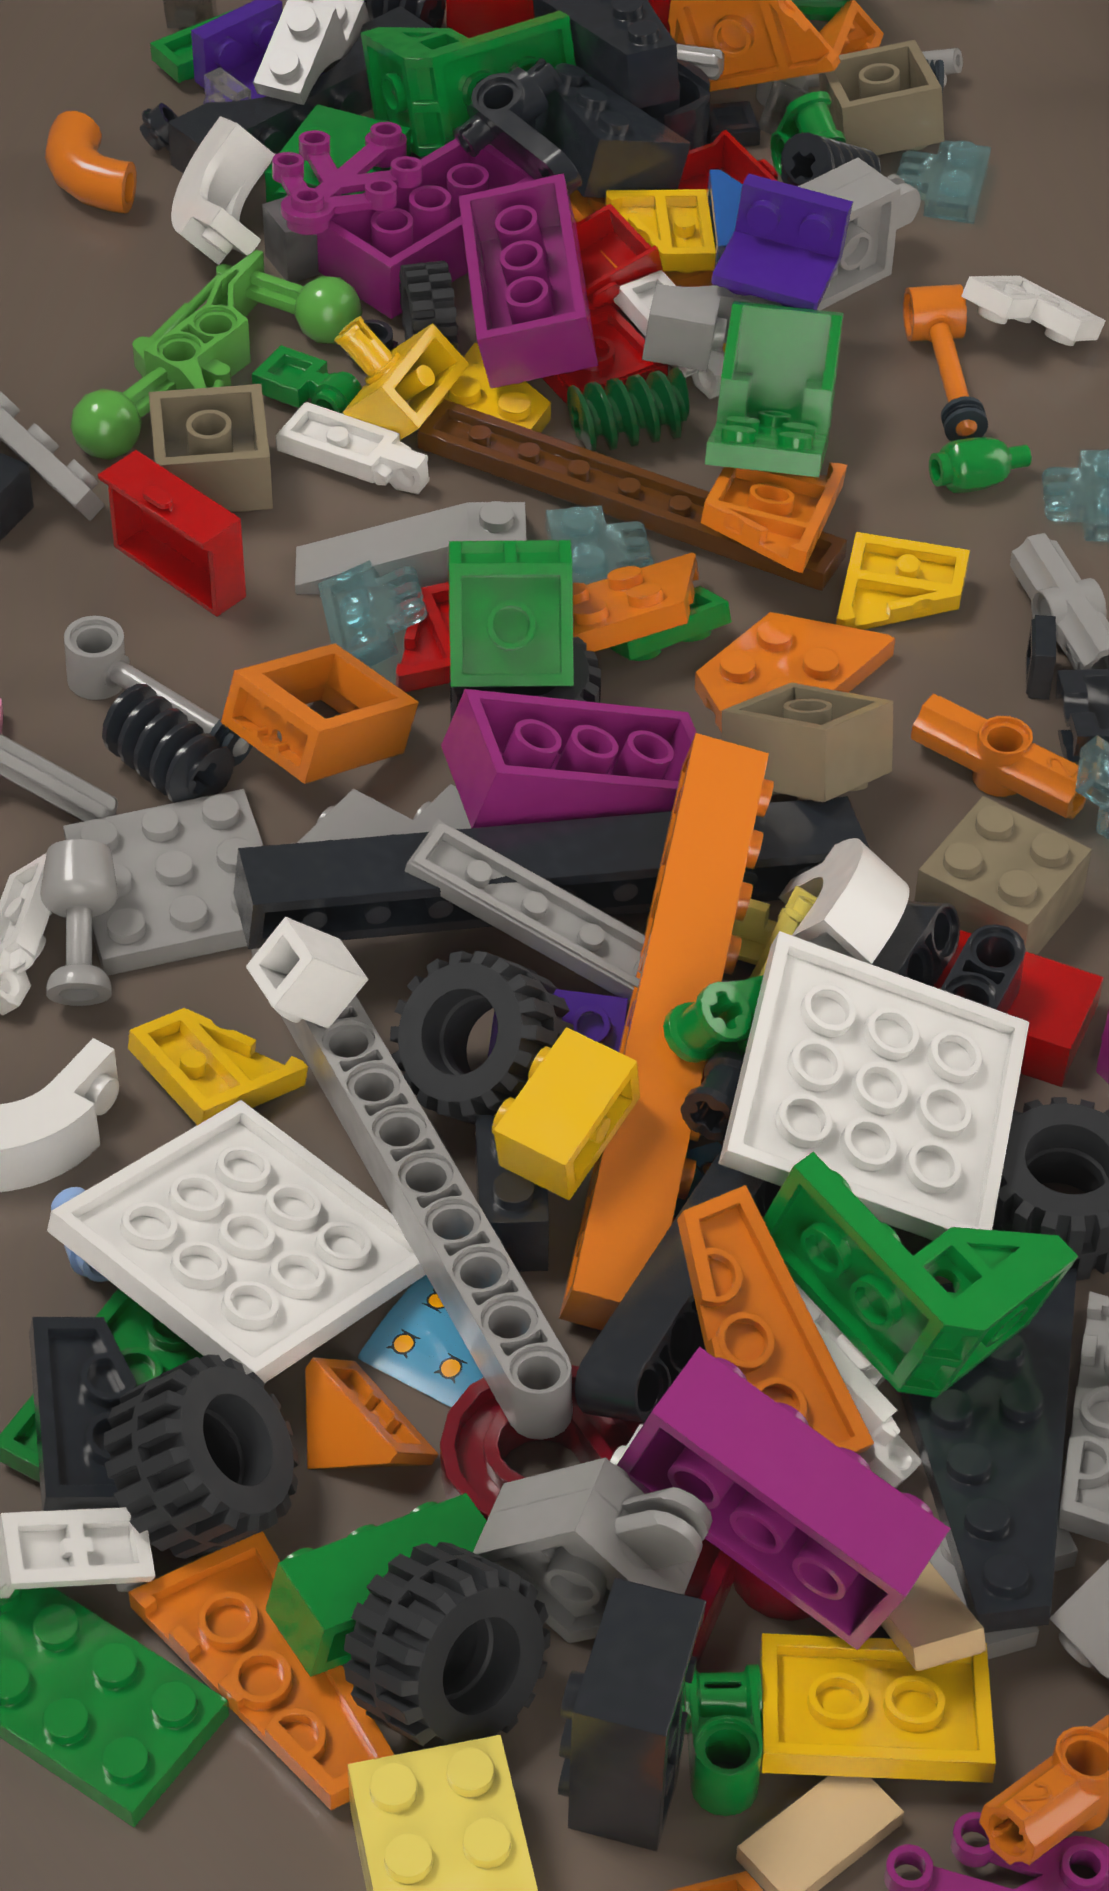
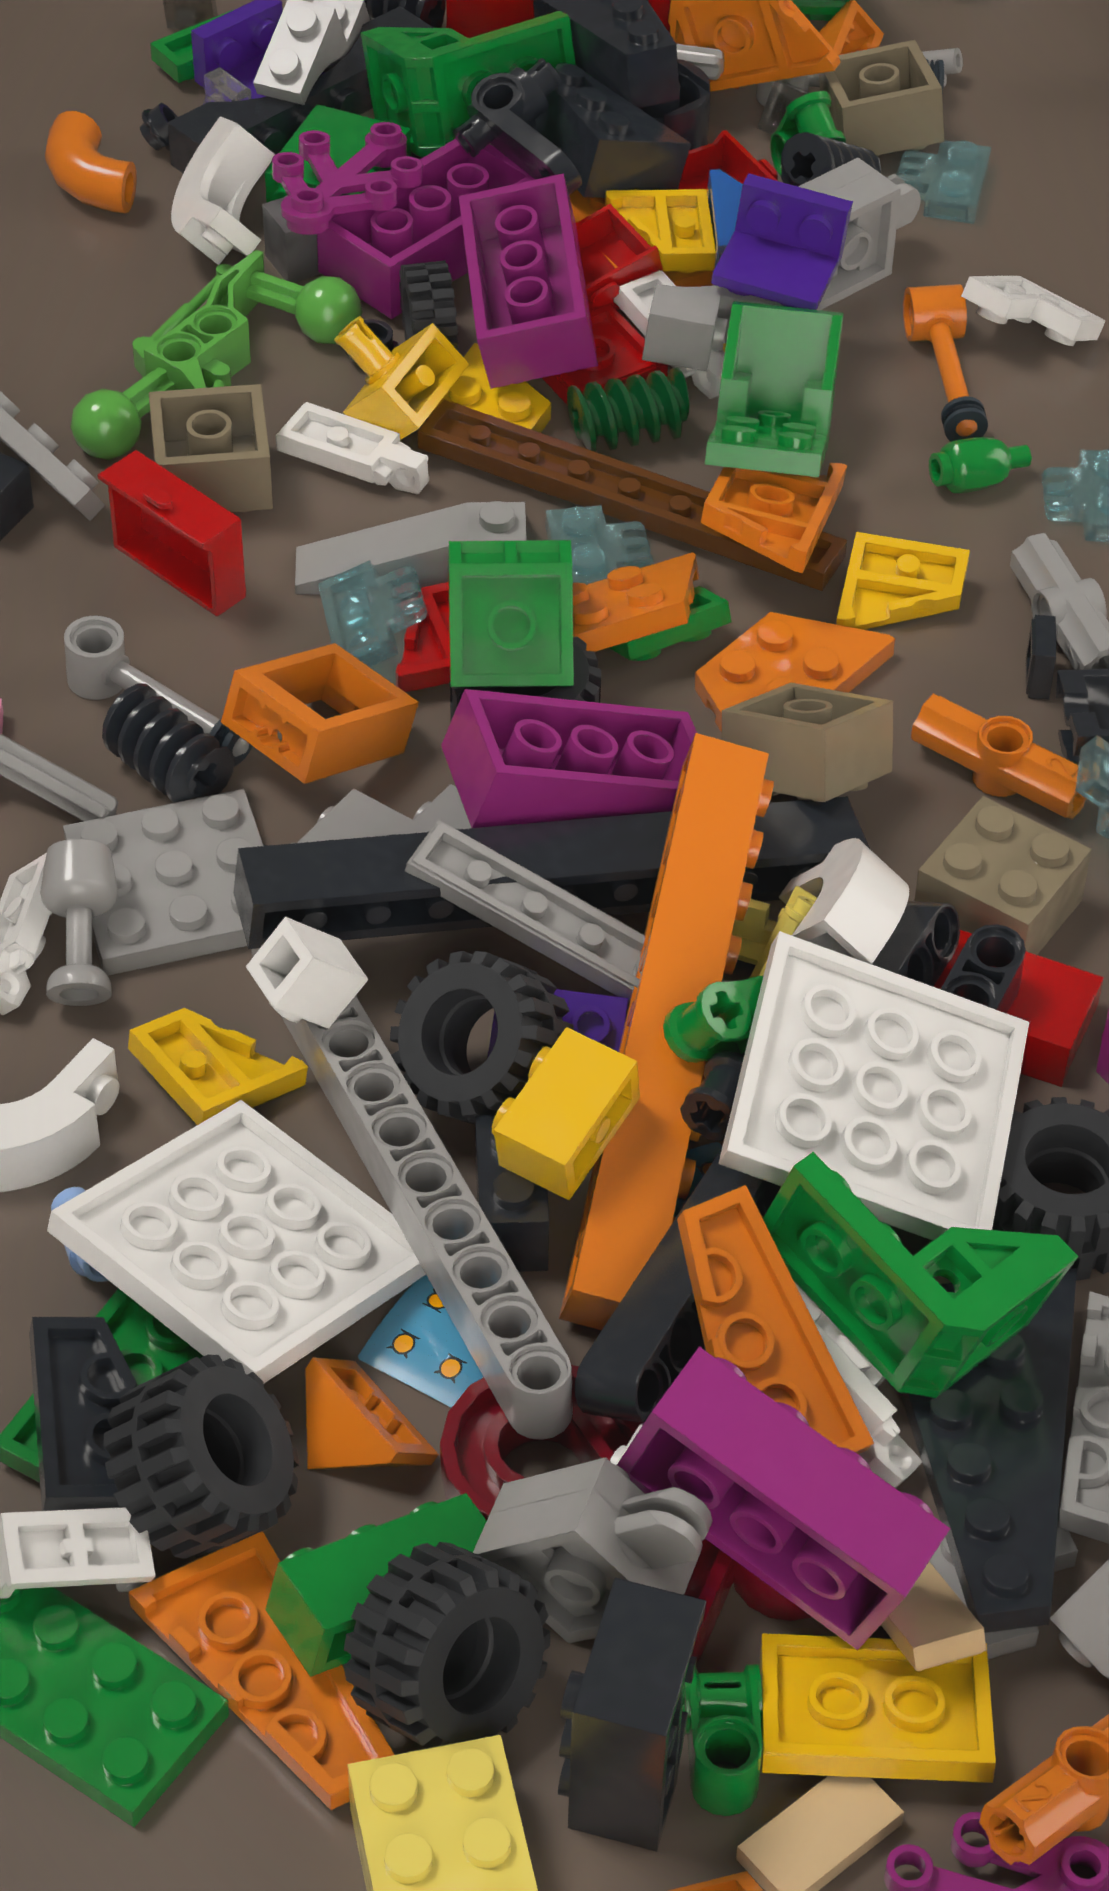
green plate [251,345,362,415] -> none
black tile [708,101,761,147] -> none

